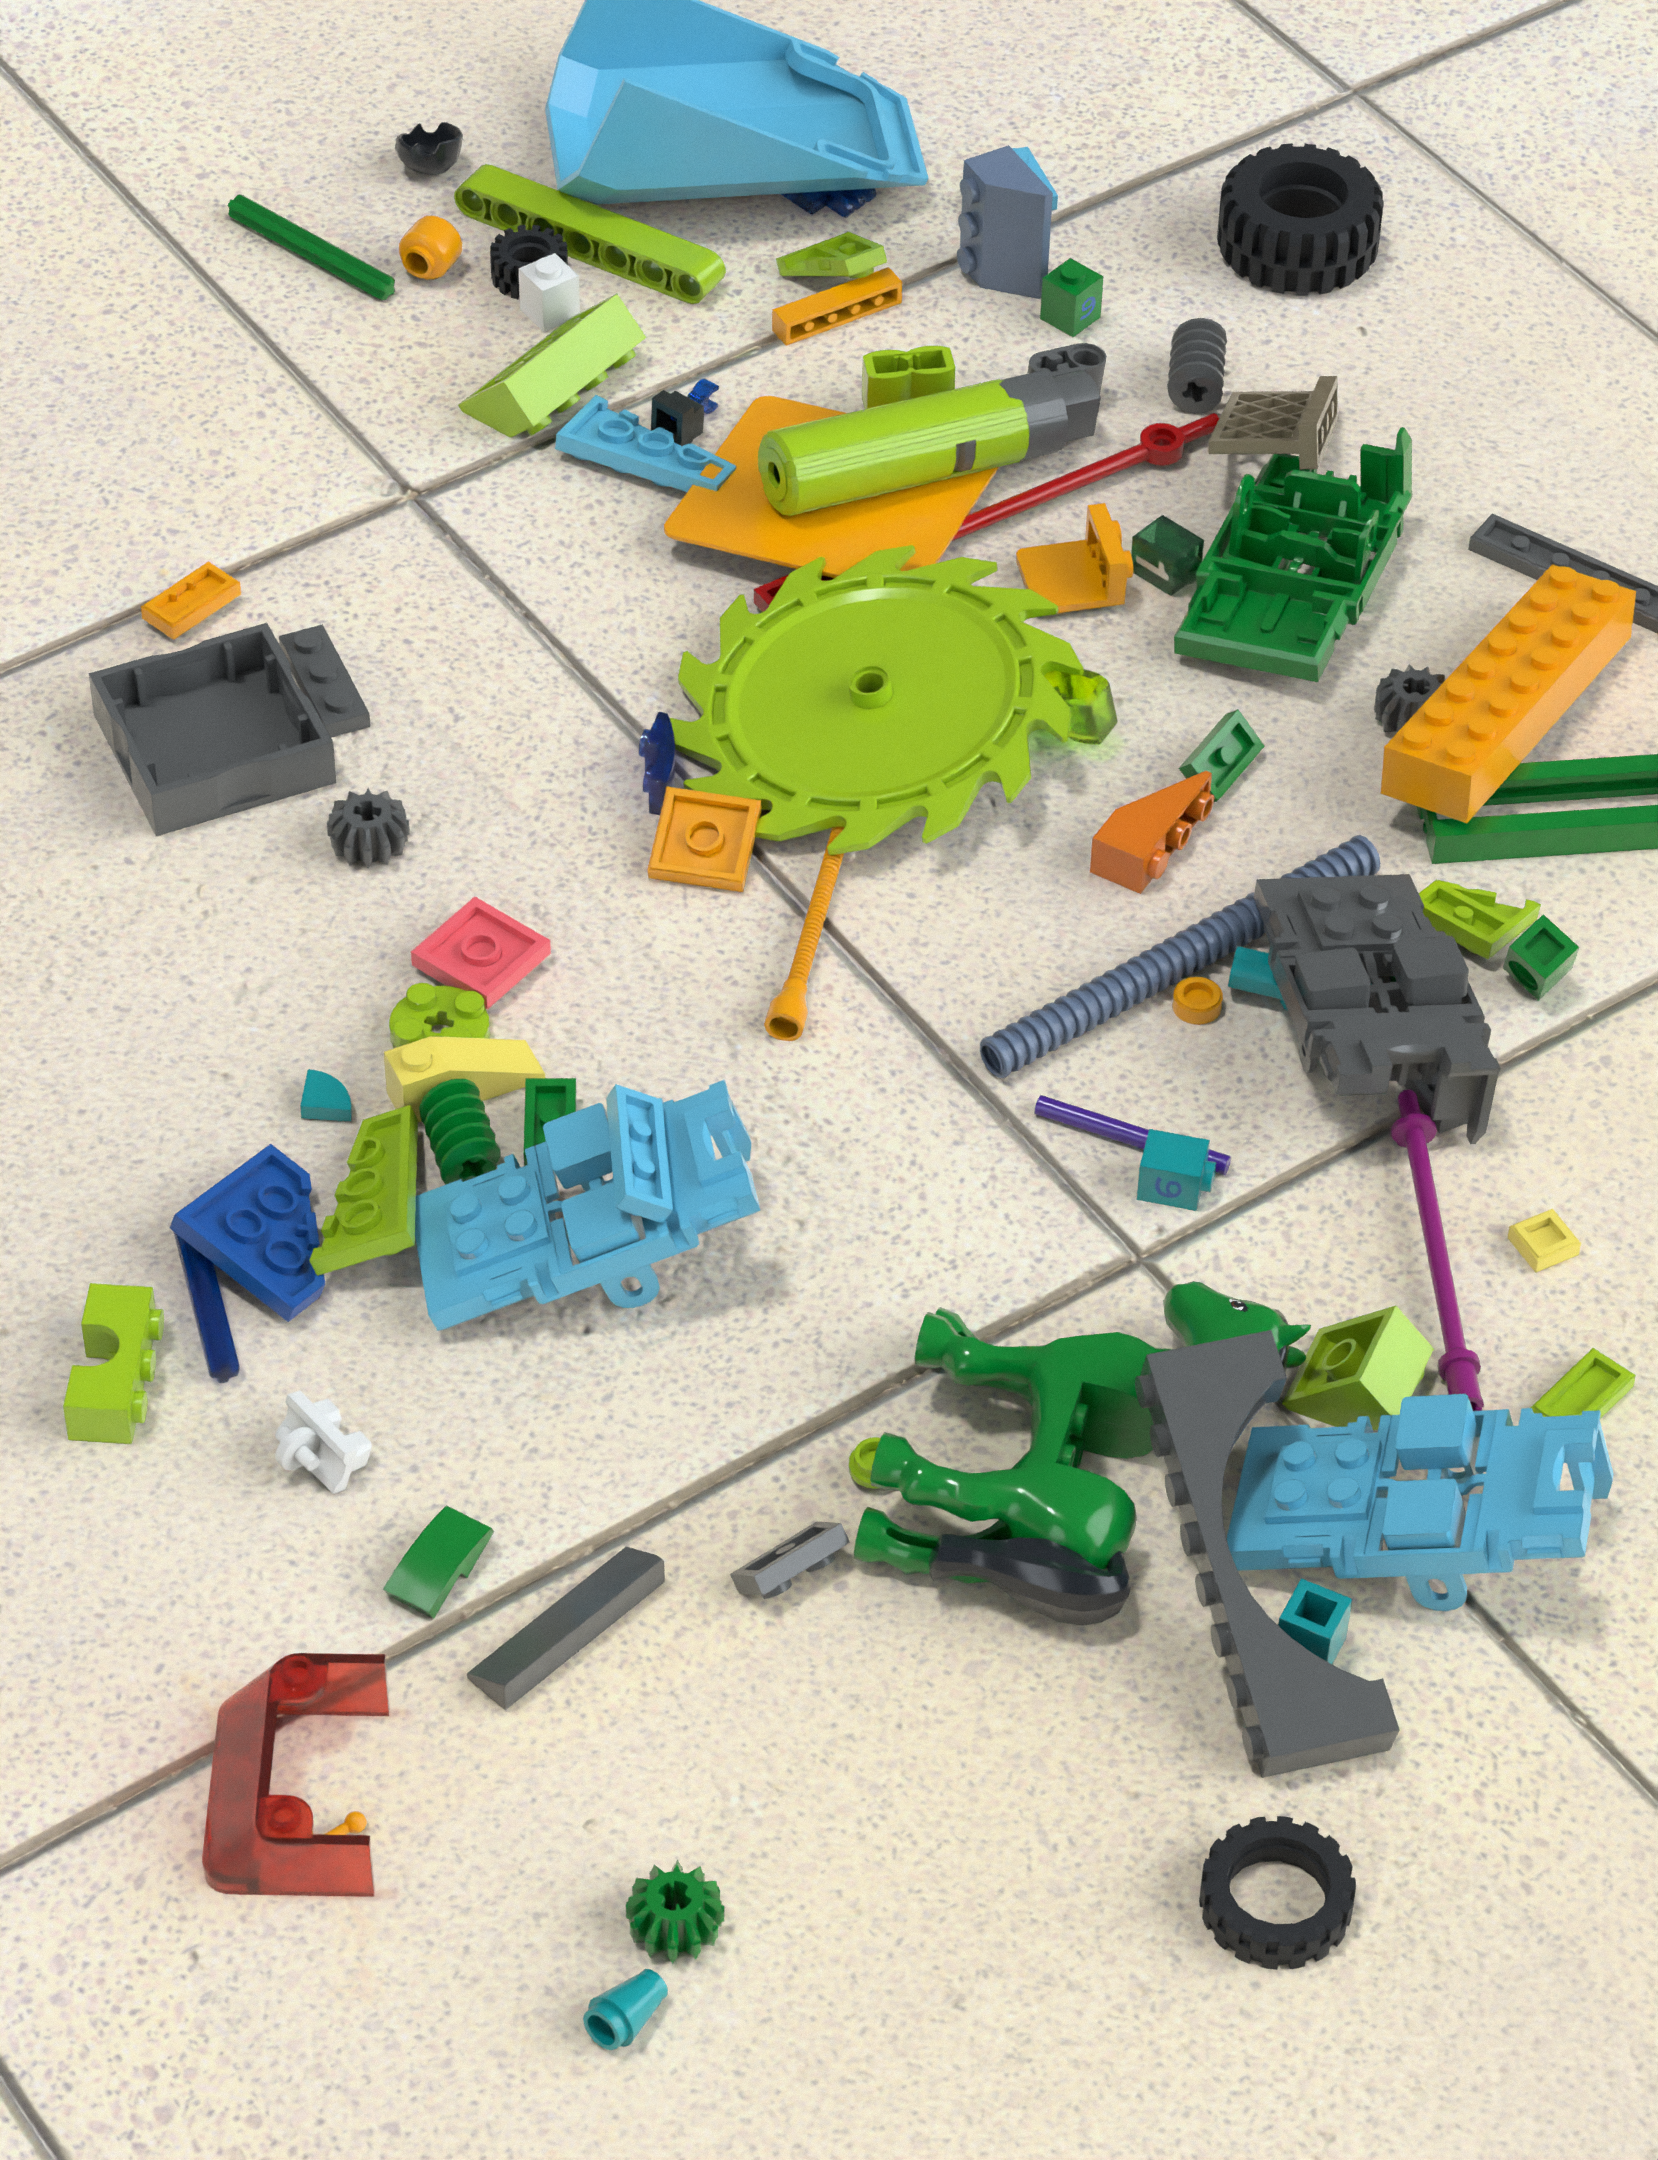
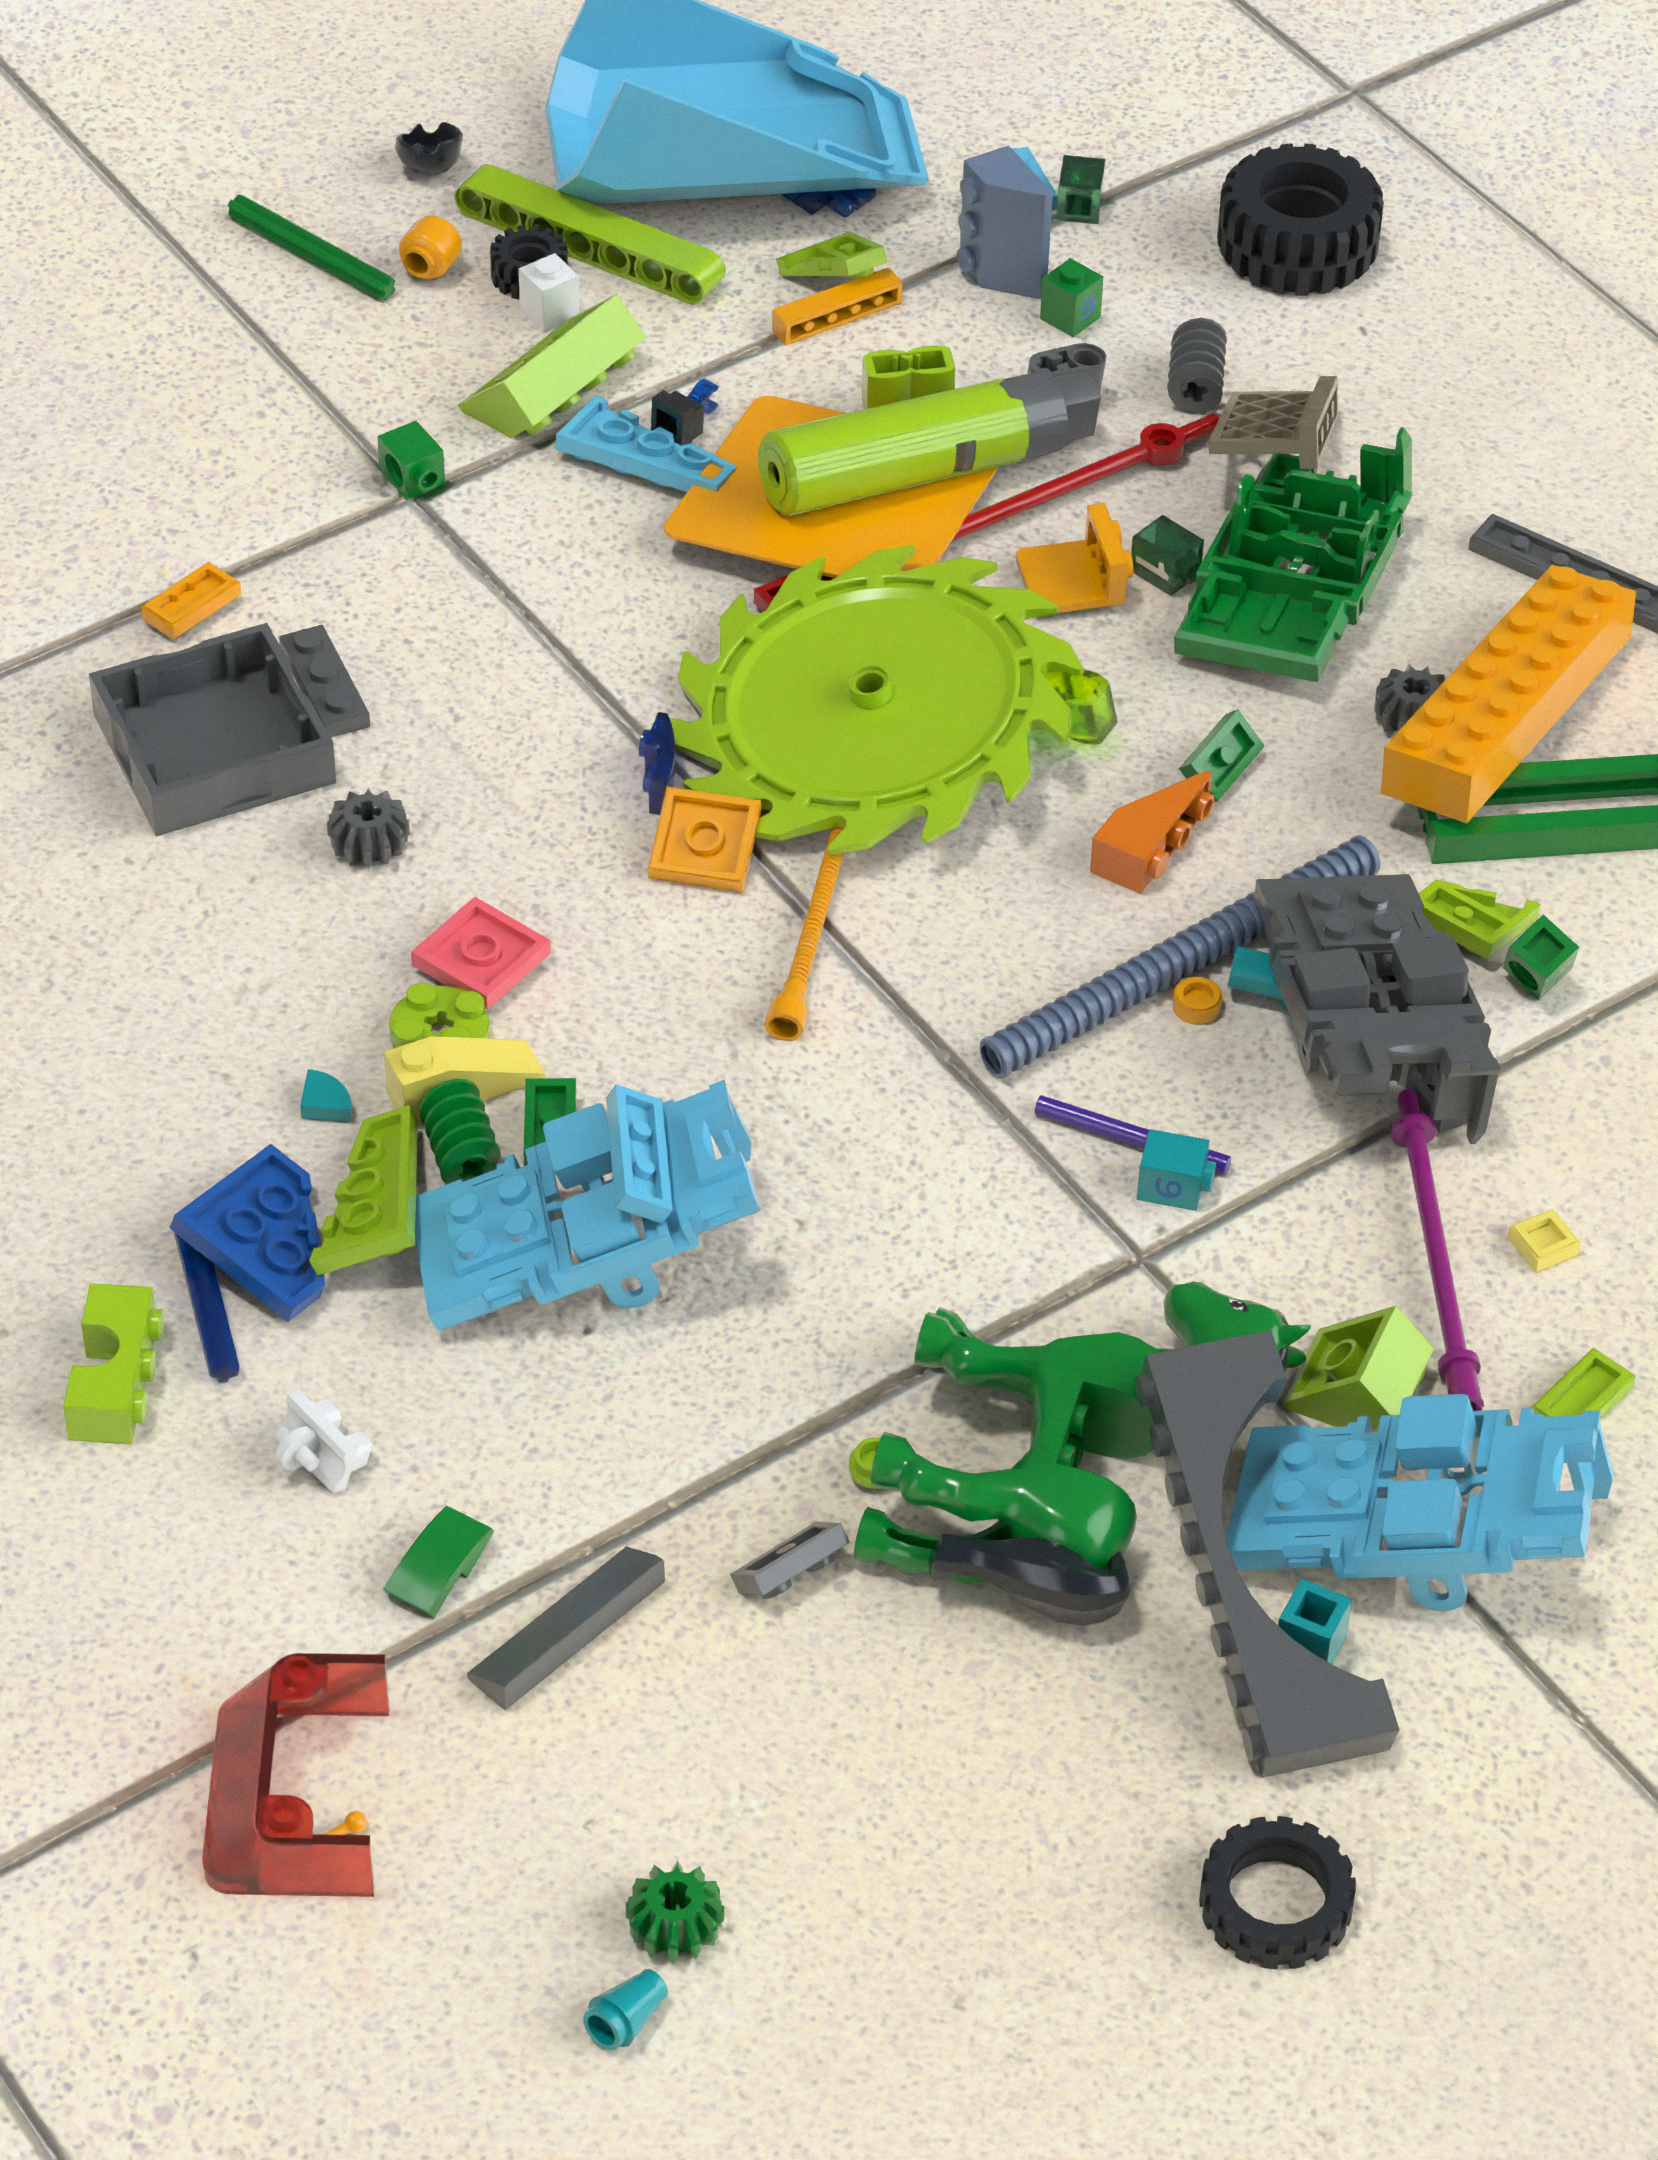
none -> green brick [377,420,445,500]
none -> clear green brick [1056,155,1106,224]

